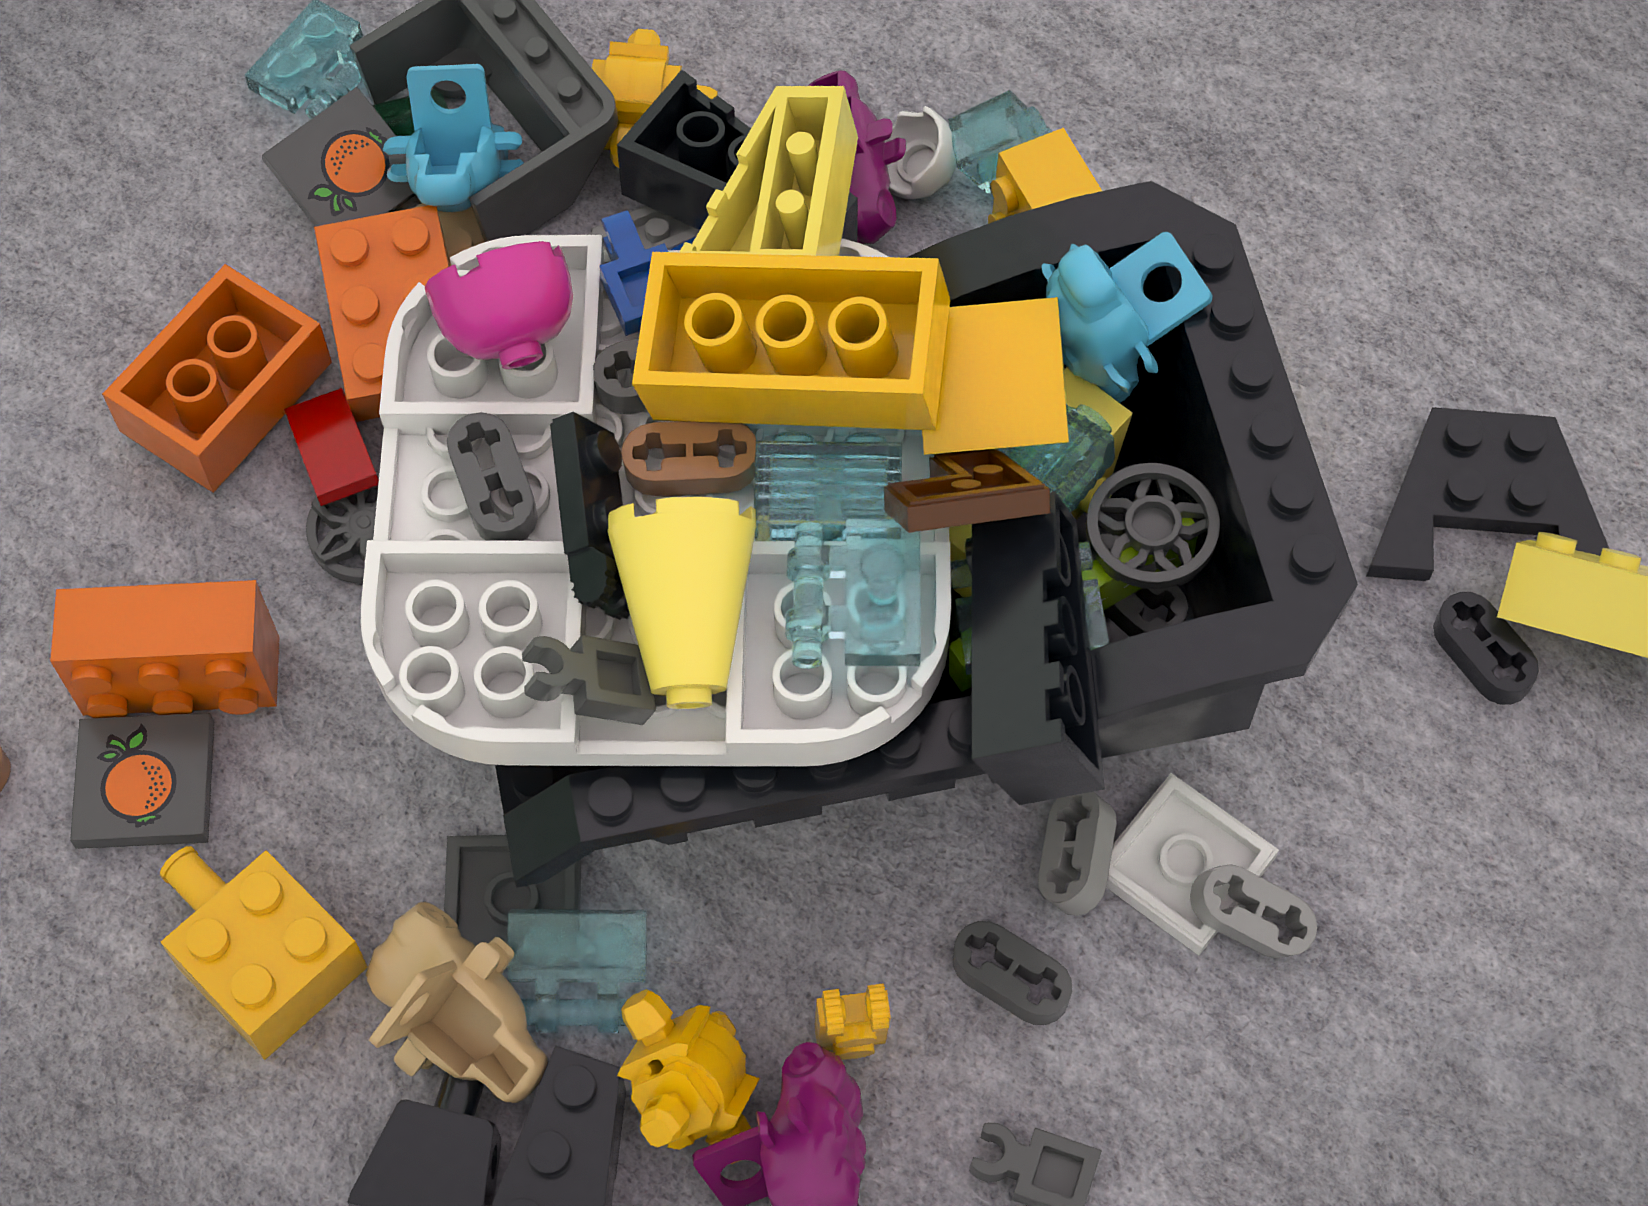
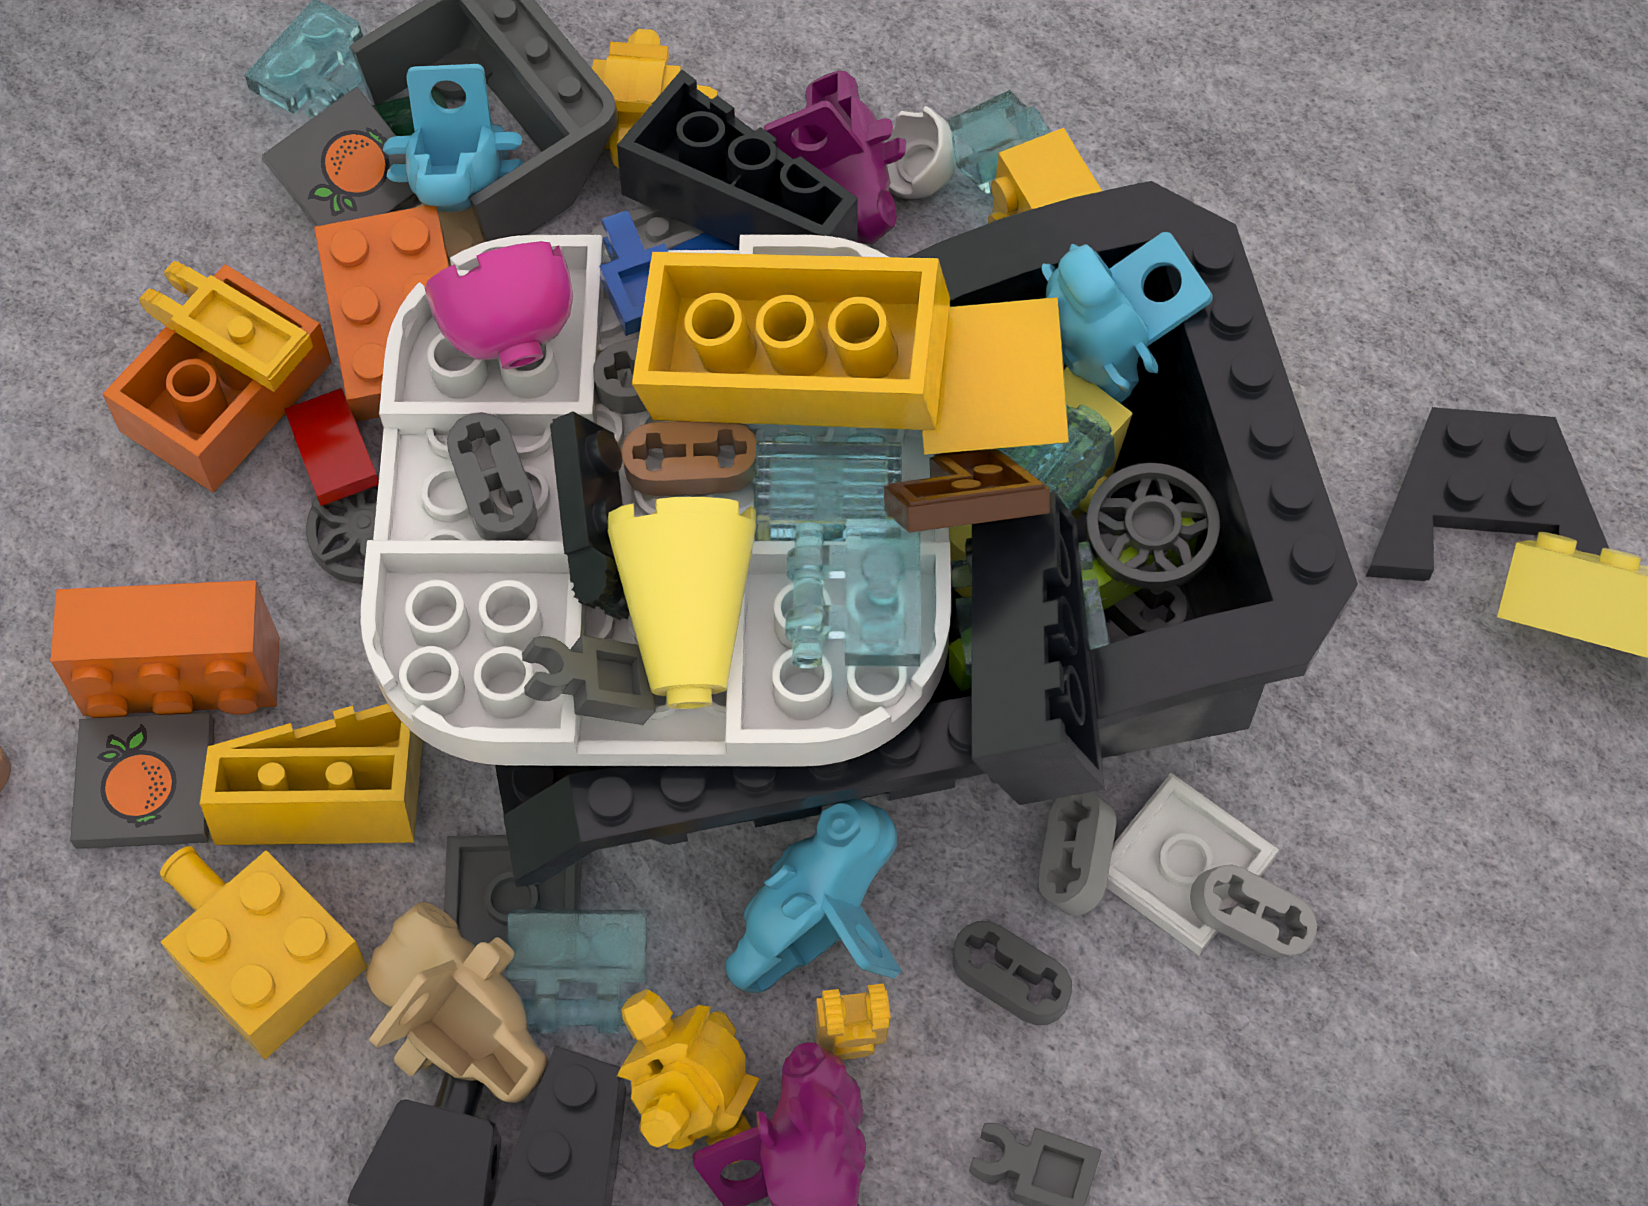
light yellow wedge [680,86,858,256] -> none
black beam [1433,592,1539,705] -> none
none -> yellow hinge [139,260,313,392]
none -> yellow wedge [200,703,423,845]
none -> medium azure piece [725,798,902,993]

